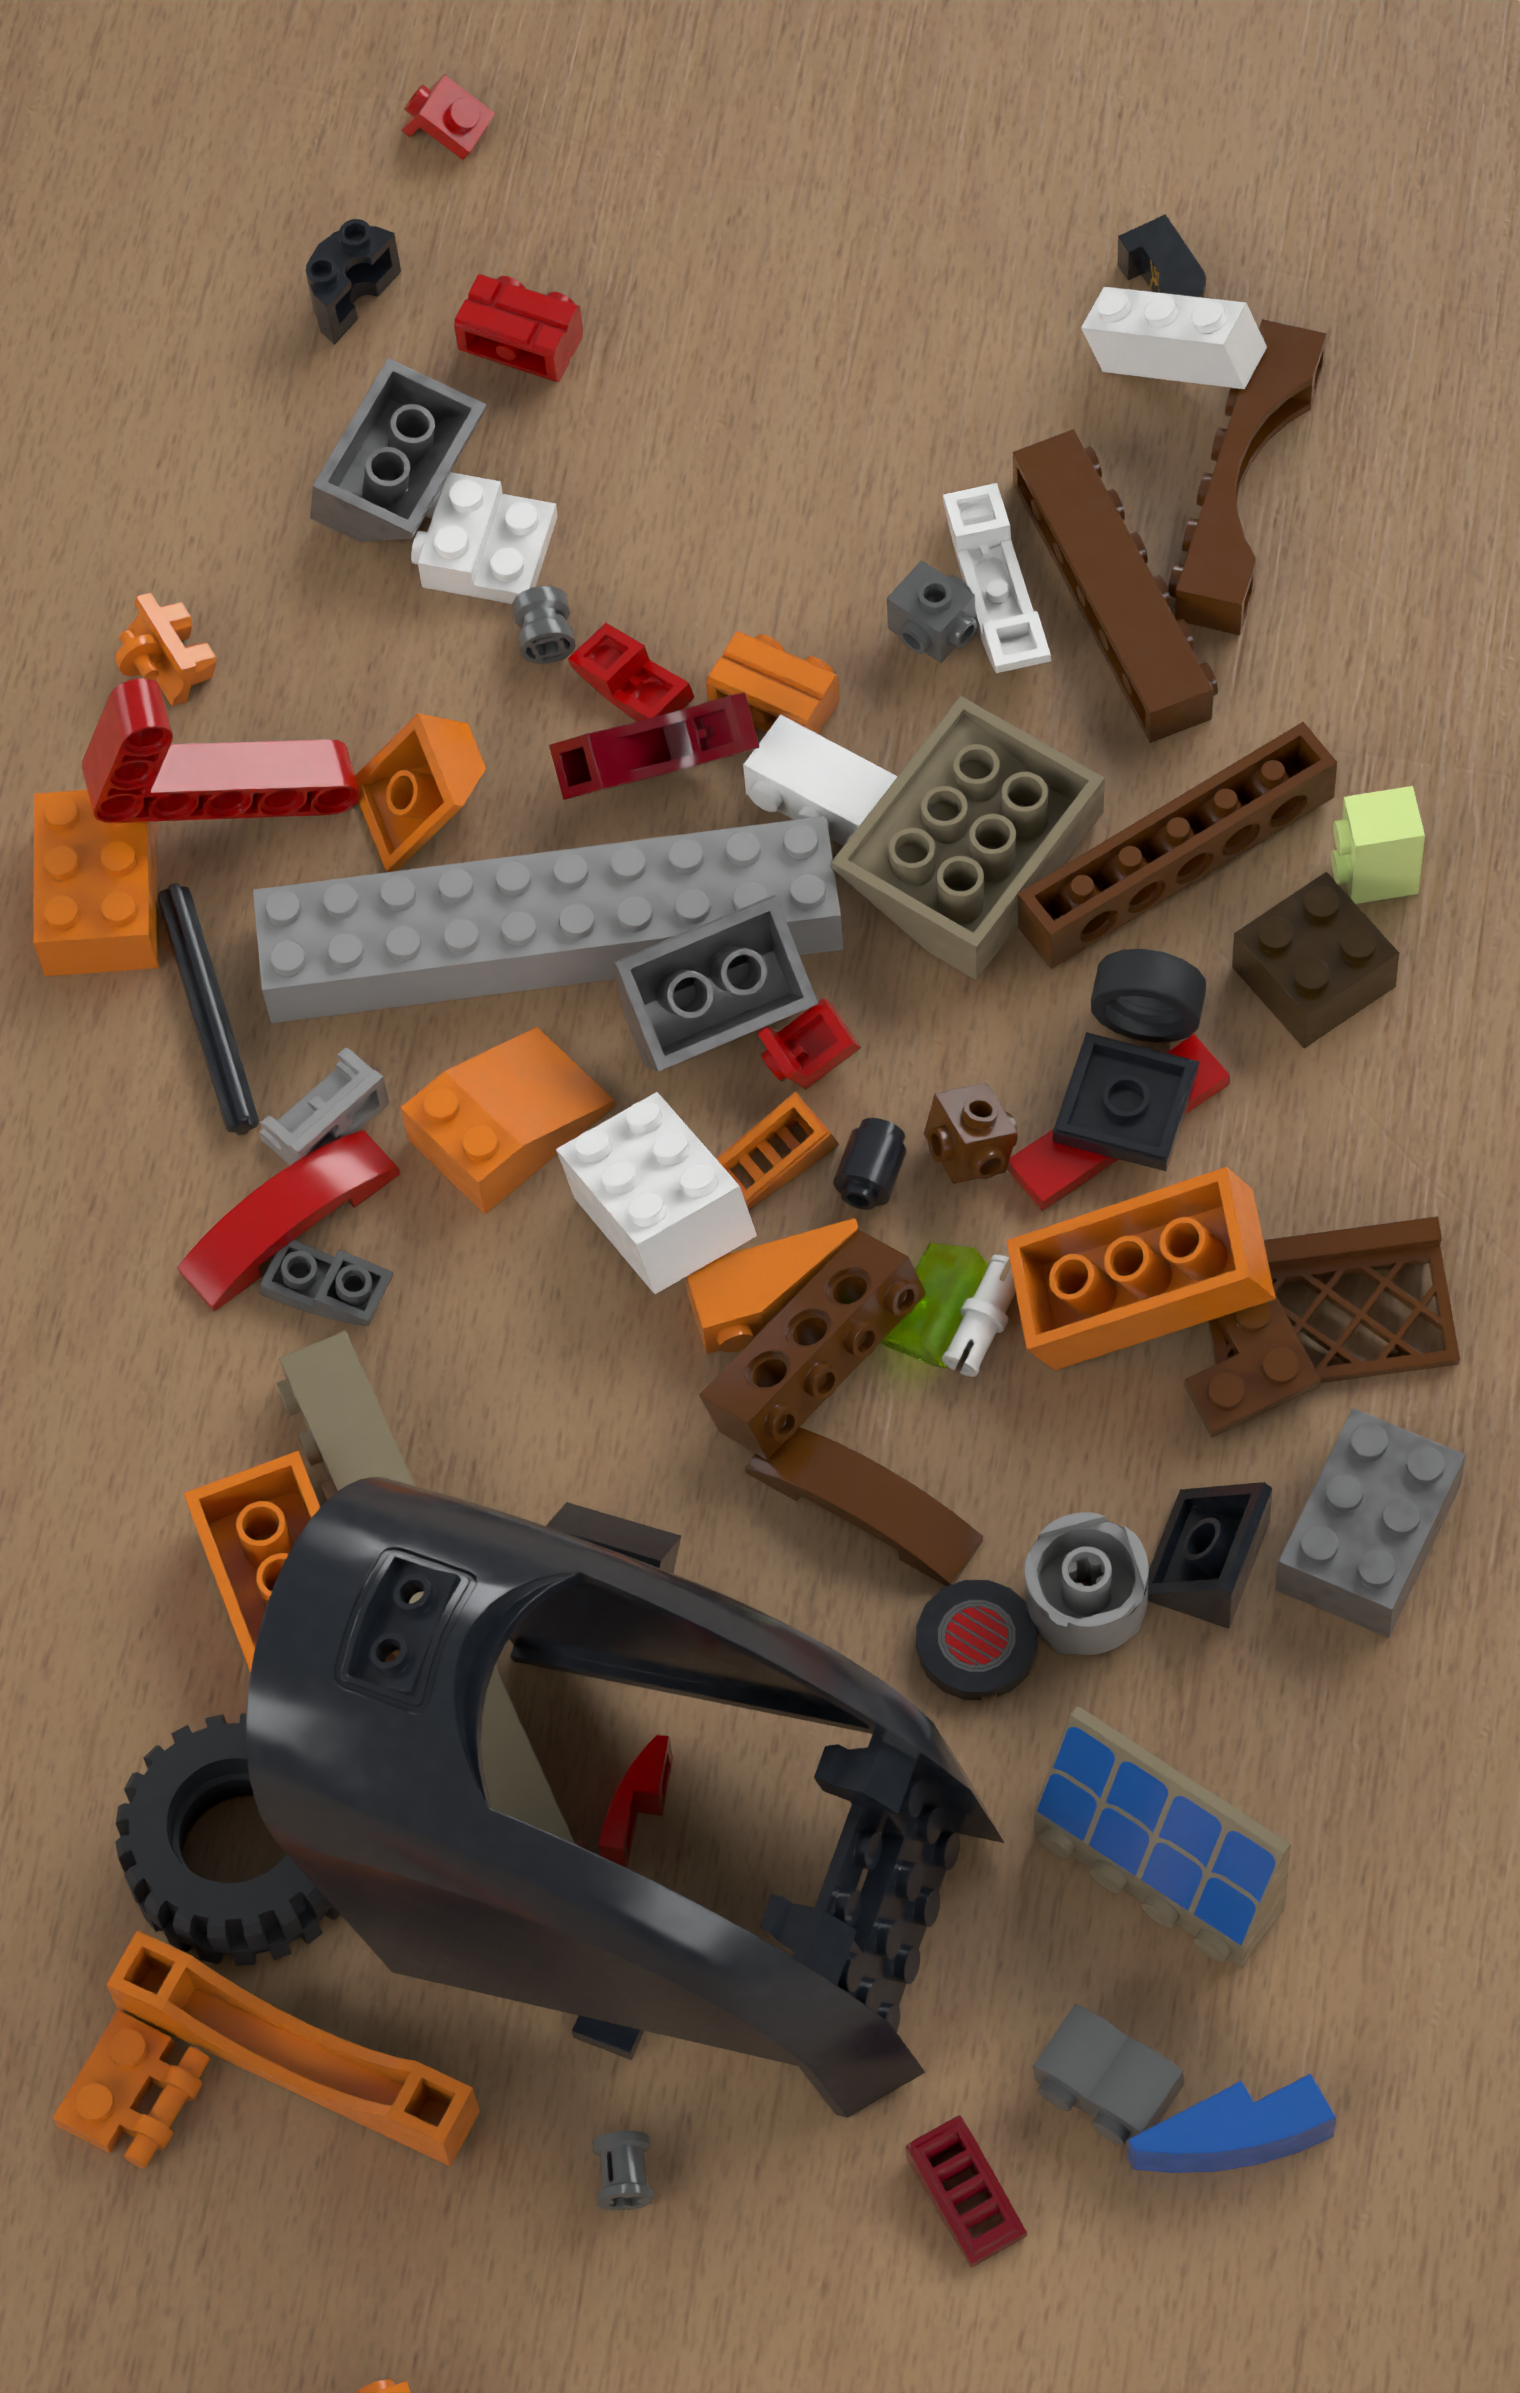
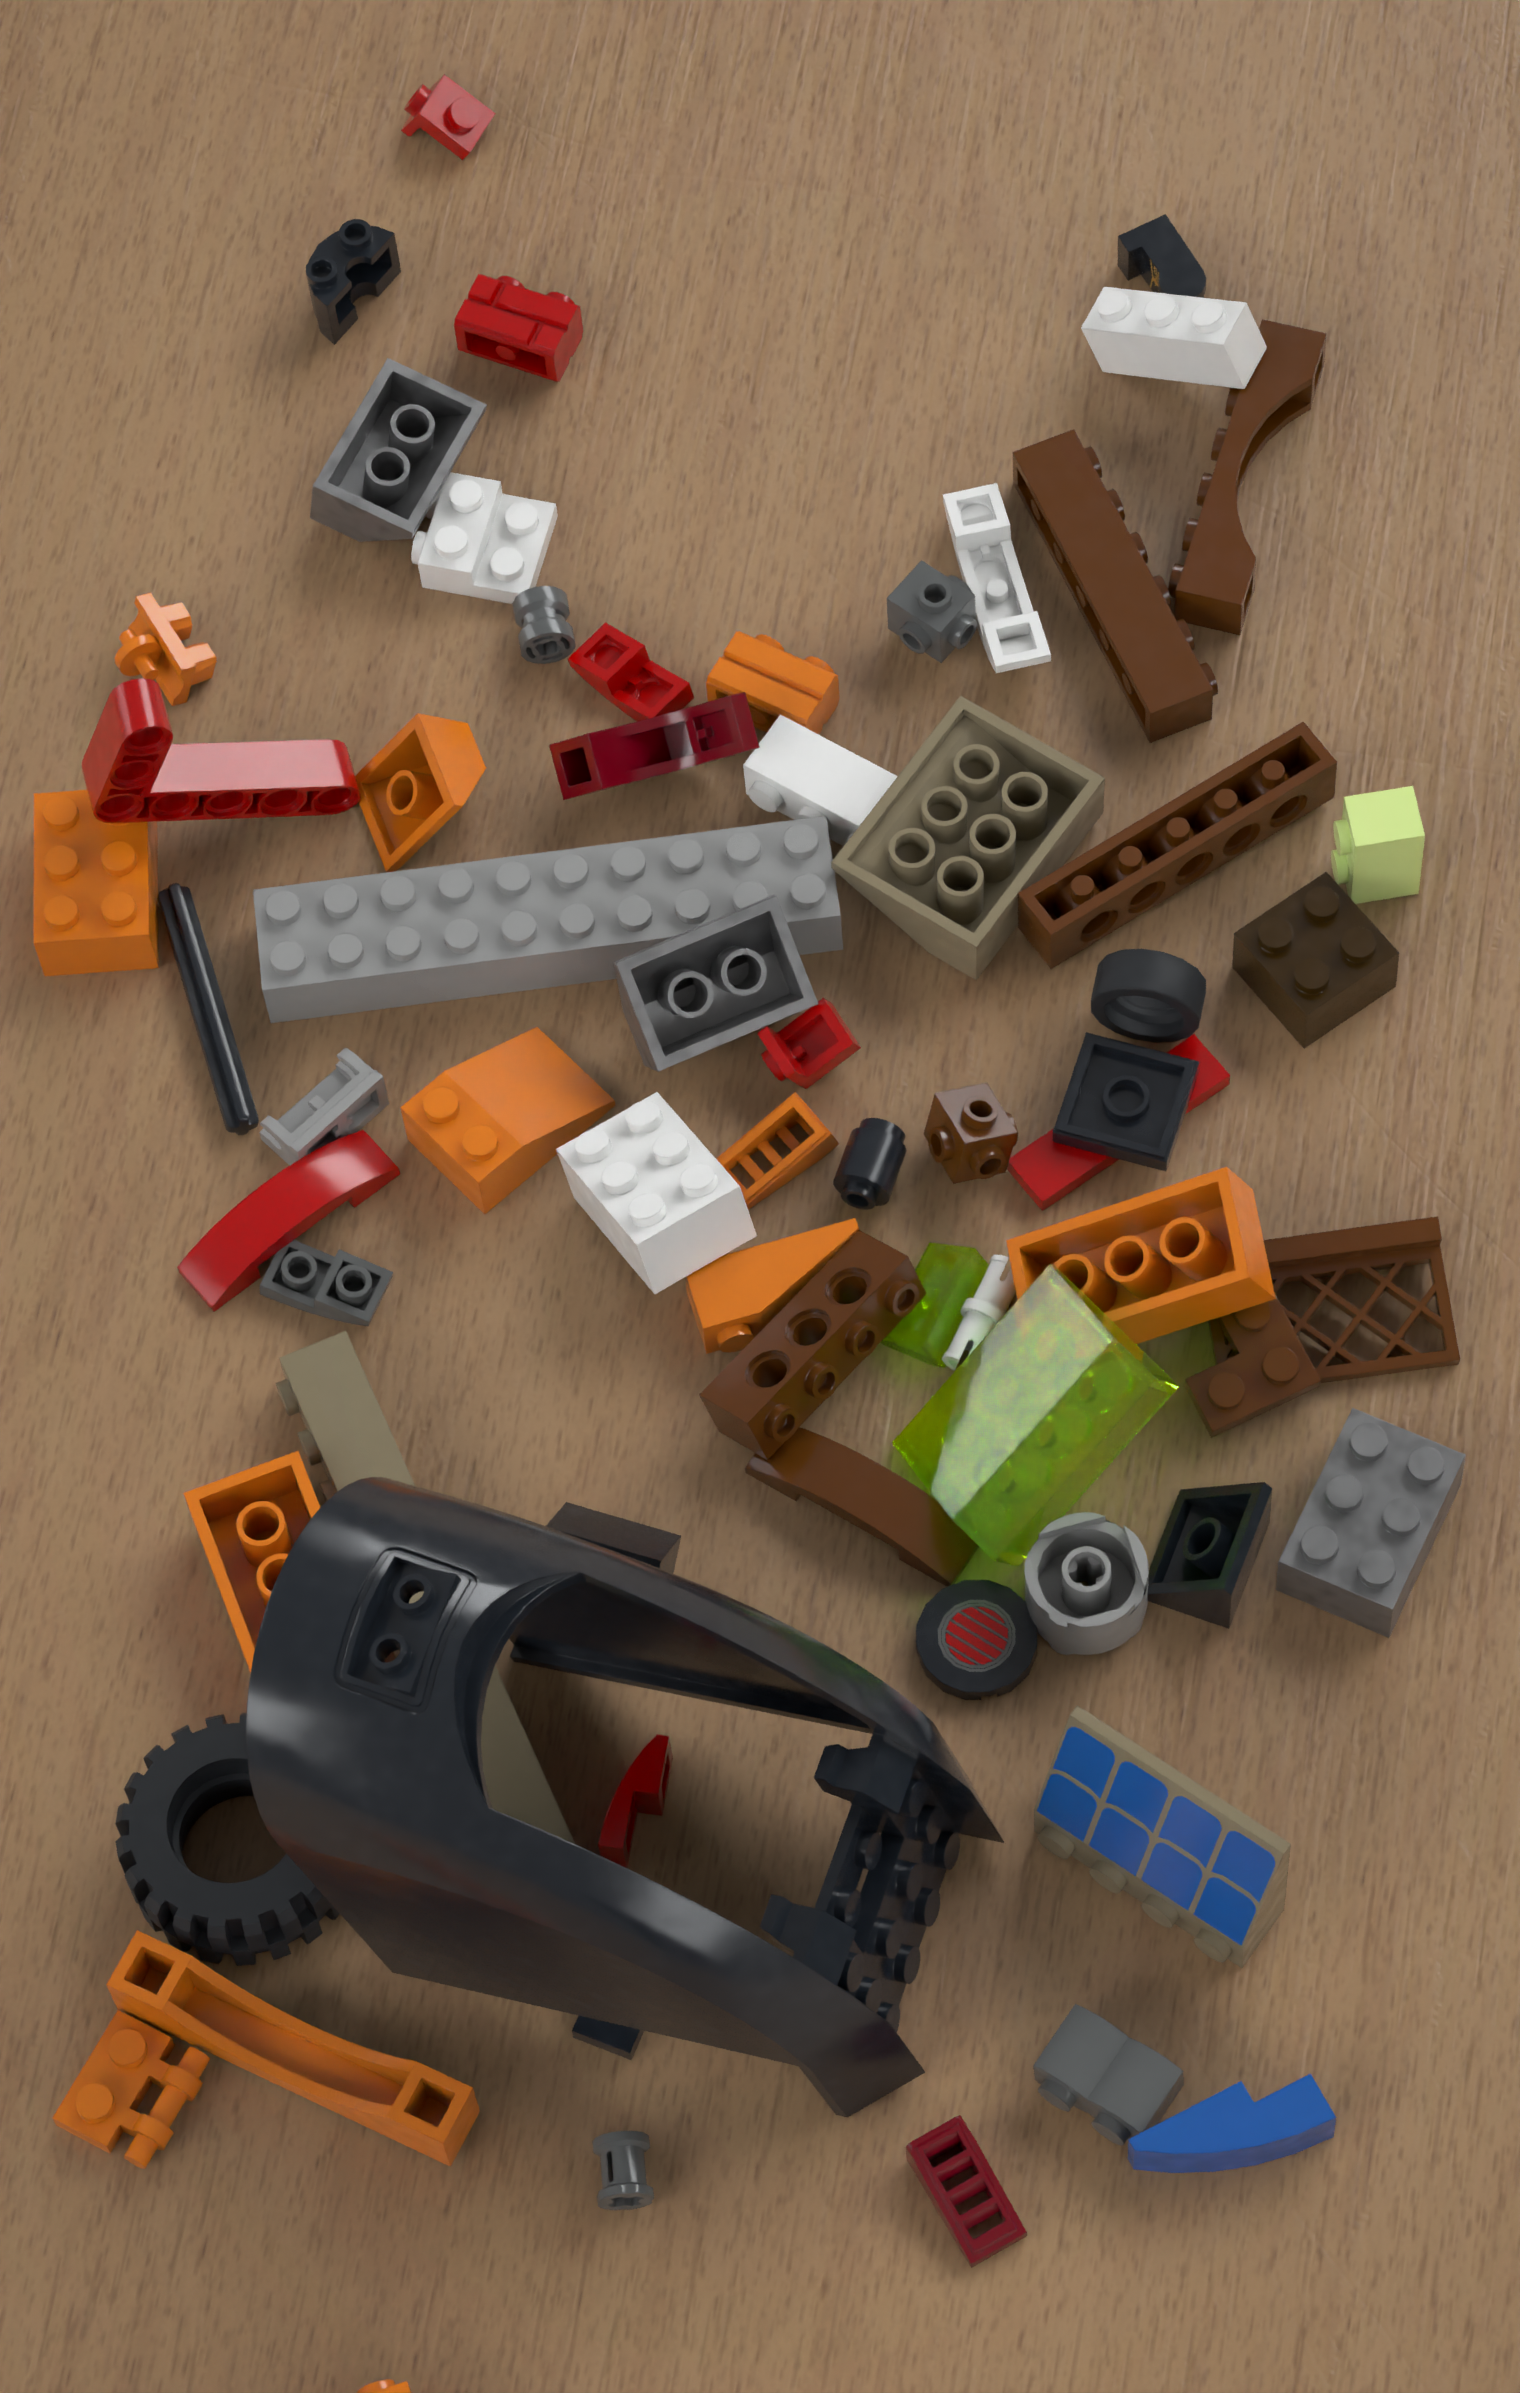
none -> clear neon green slope [892,1264,1180,1566]

